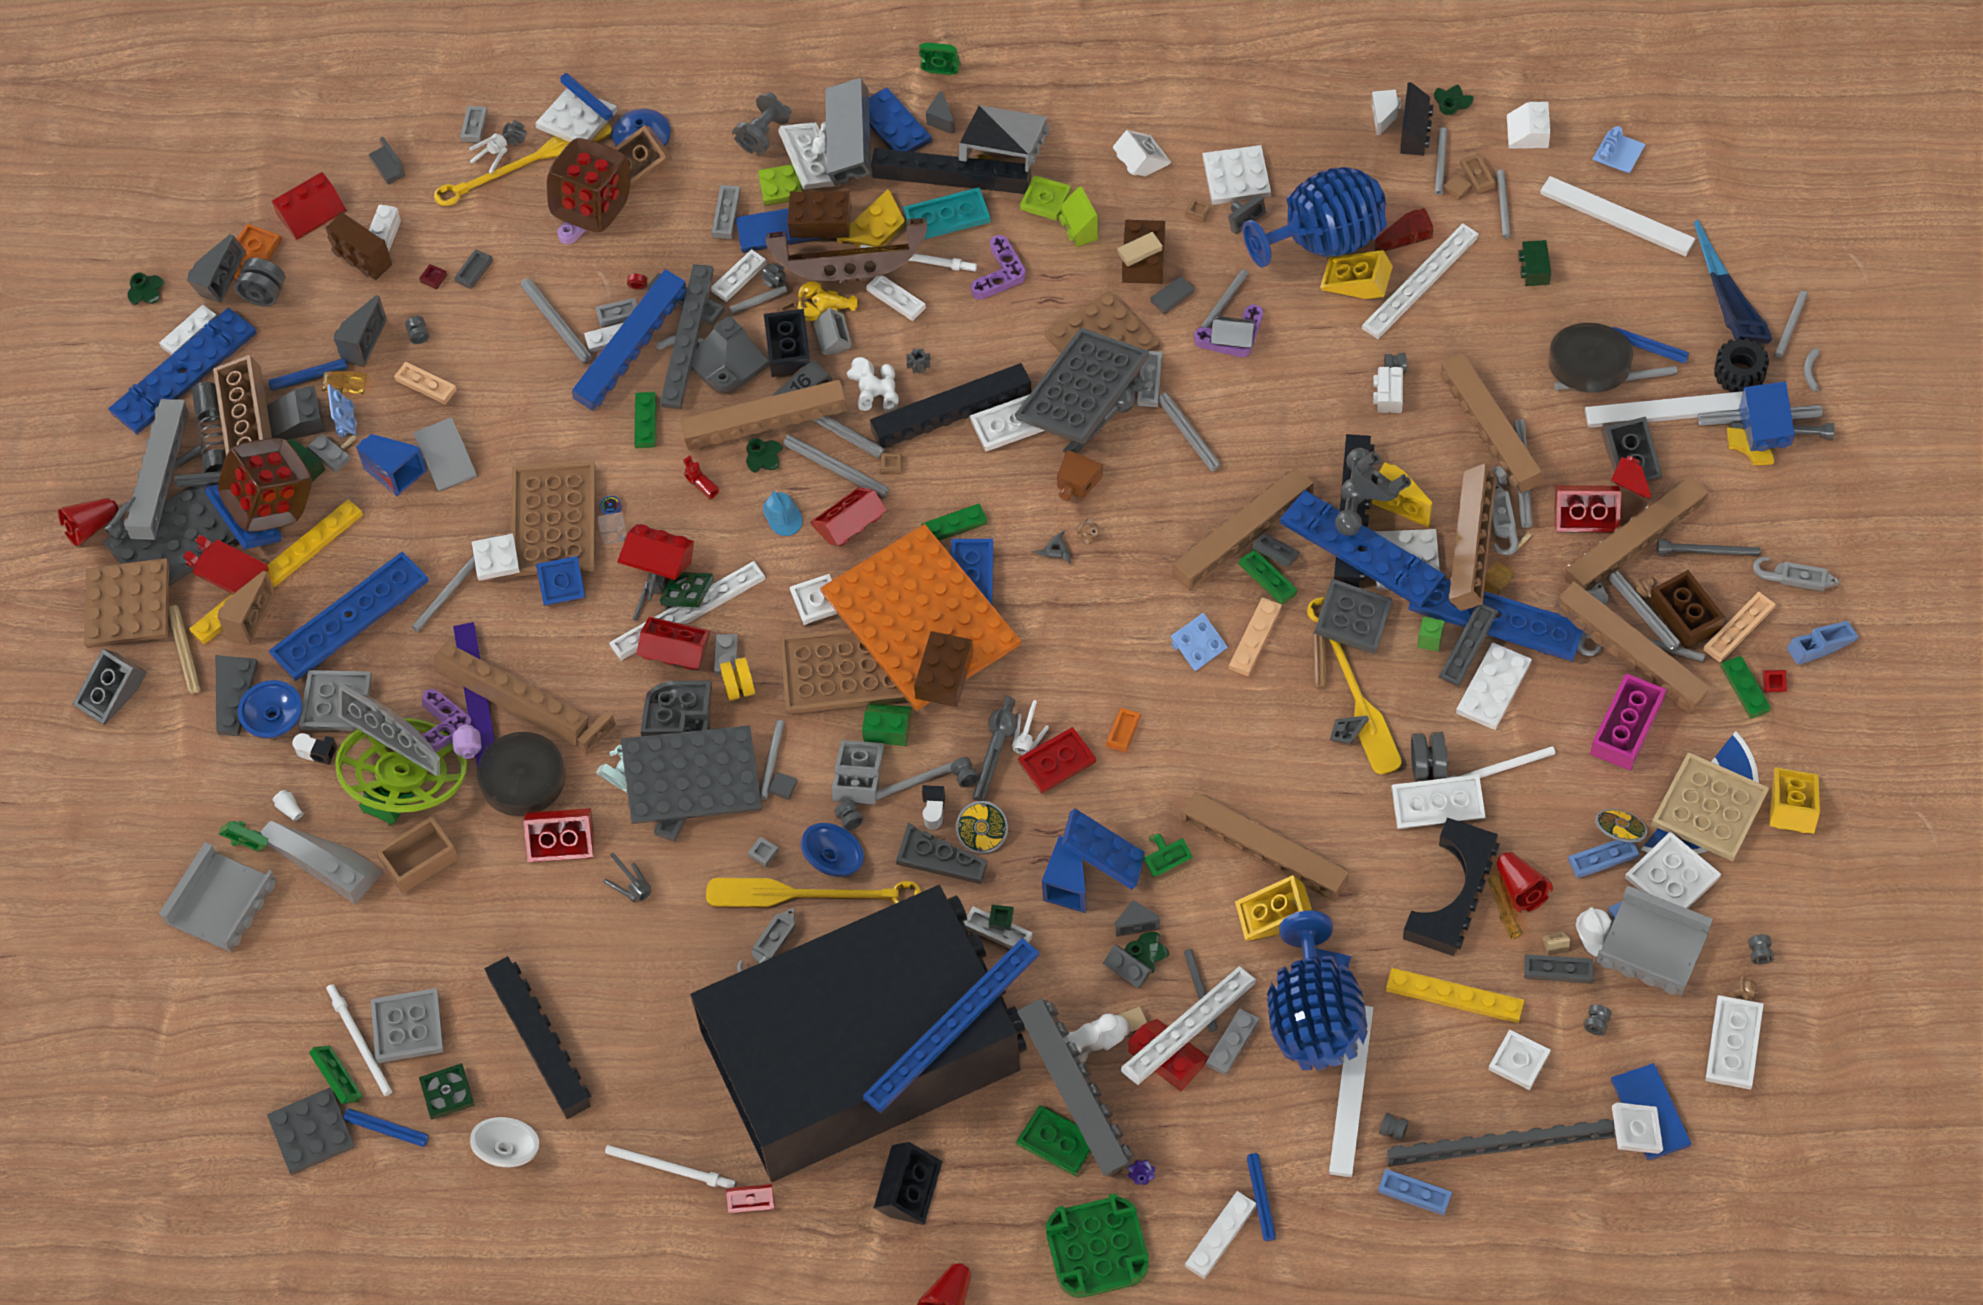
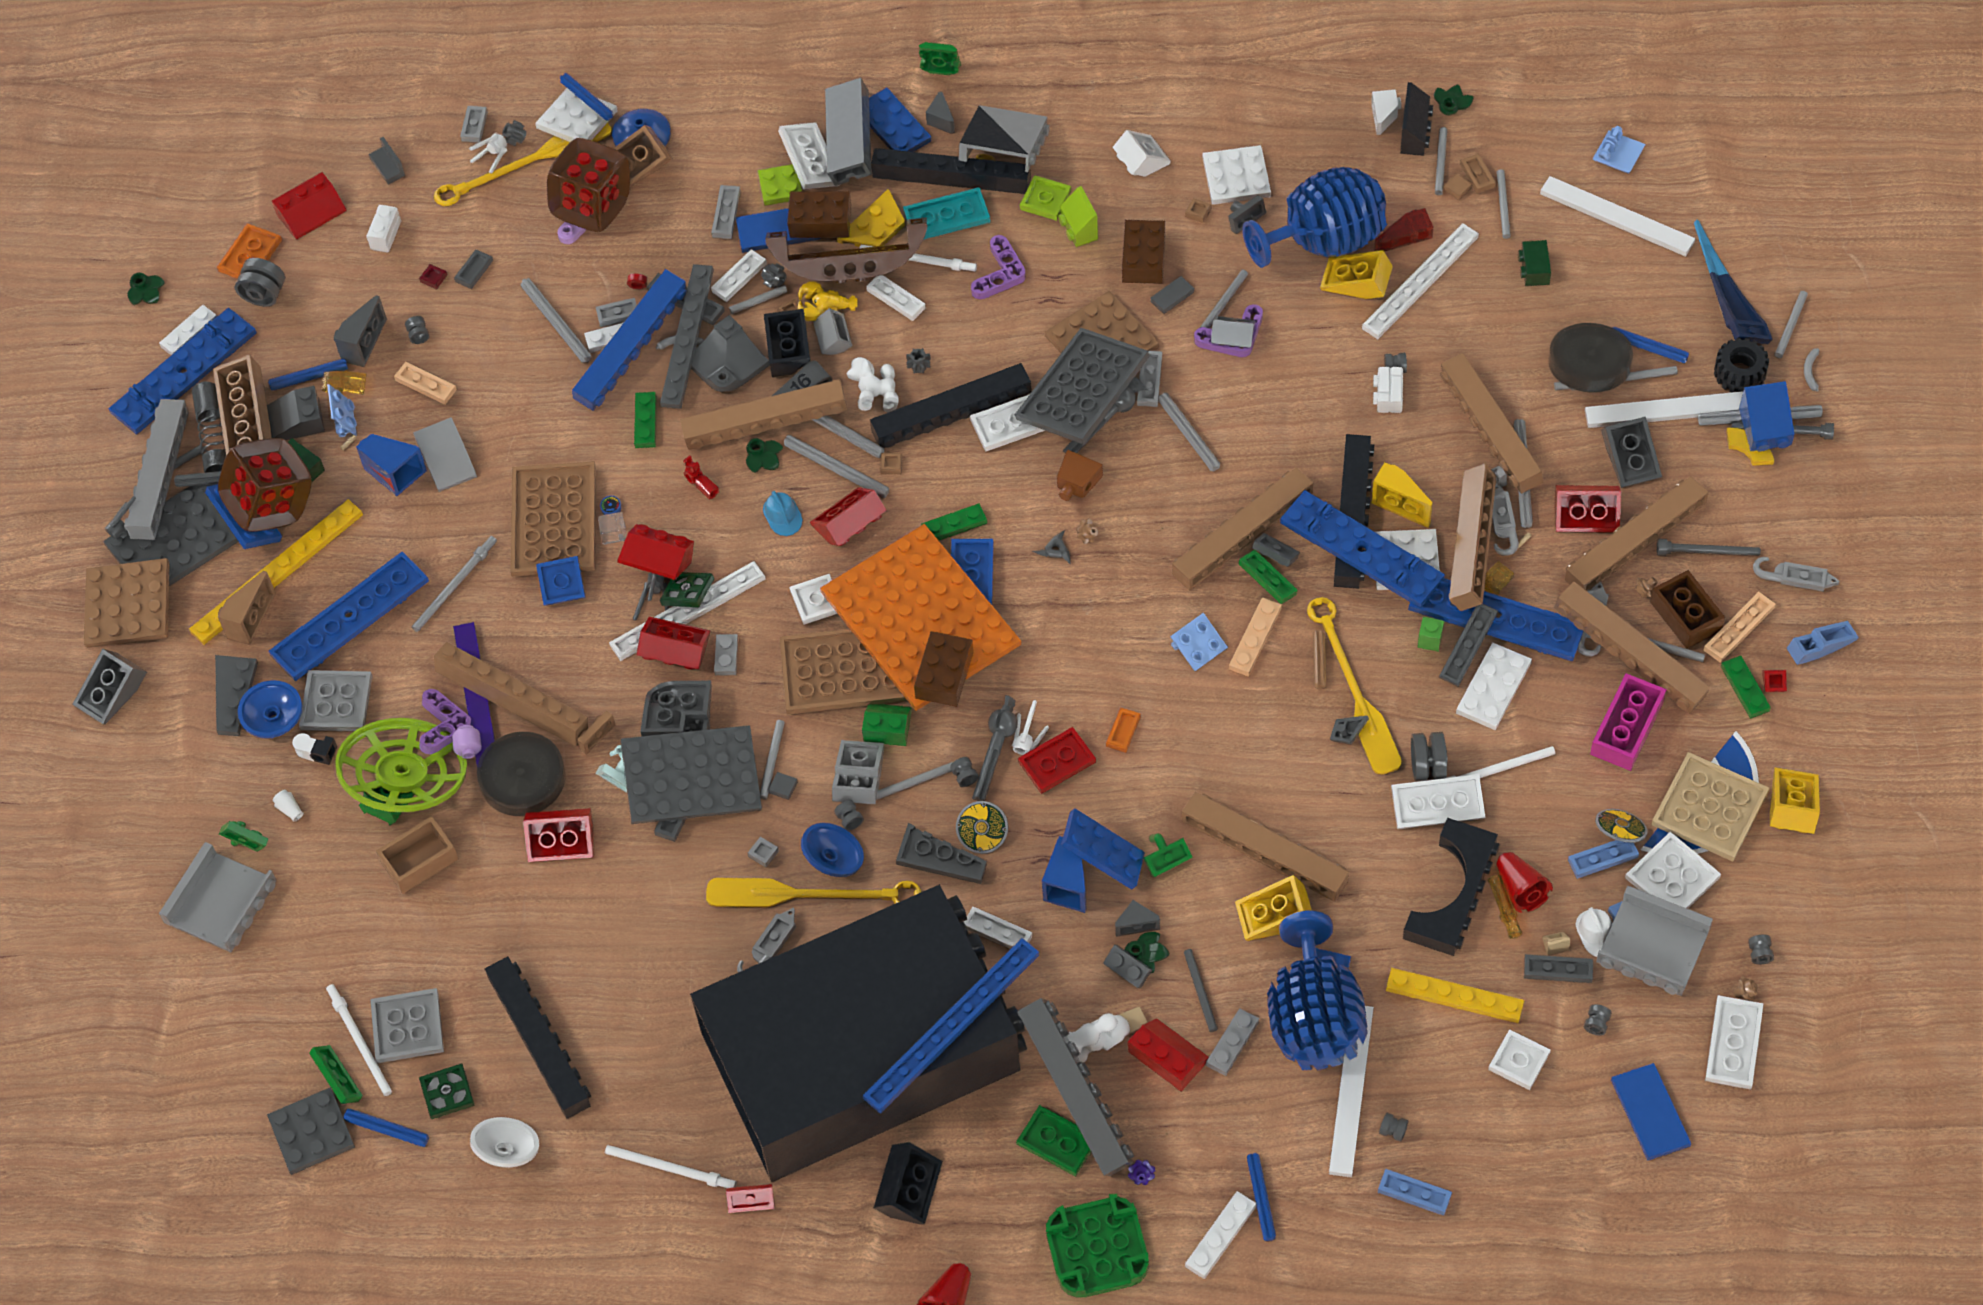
red cone [57,498,119,546] -> none
tan axle [168,605,201,695] -> none
red tile [183,535,269,594] -> none
dark grey slope [187,234,247,303] -> none
light grey wedge [260,820,384,904] -> none
light grey plate [307,433,351,473] -> none
reddish brown brick [325,212,392,280] -> none
light grey wedge [338,683,440,776] -> none
white plate [472,534,520,581] -> none
dark grey plant [604,853,652,902] -> none
yellow wheel [719,657,755,701] -> none
dark grey piece [732,92,792,156] -> none
white piece [812,121,827,154] -> none
leg [922,785,945,830] -> none
dark green plate [988,905,1014,931] -> none
tan tile [1117,232,1163,267] -> none
white tile [1121,966,1256,1085] -> none
dark grey plate [1314,579,1392,654] -> none
dark grey connector [1335,447,1411,536] -> none
dark grey plate [1386,1119,1616,1167] -> none
white slope [1507,102,1550,148] -> none
light grey axle [1609,571,1680,650] -> none
red slope [1611,456,1651,500] -> none
white plate [1612,1102,1663,1154] -> none

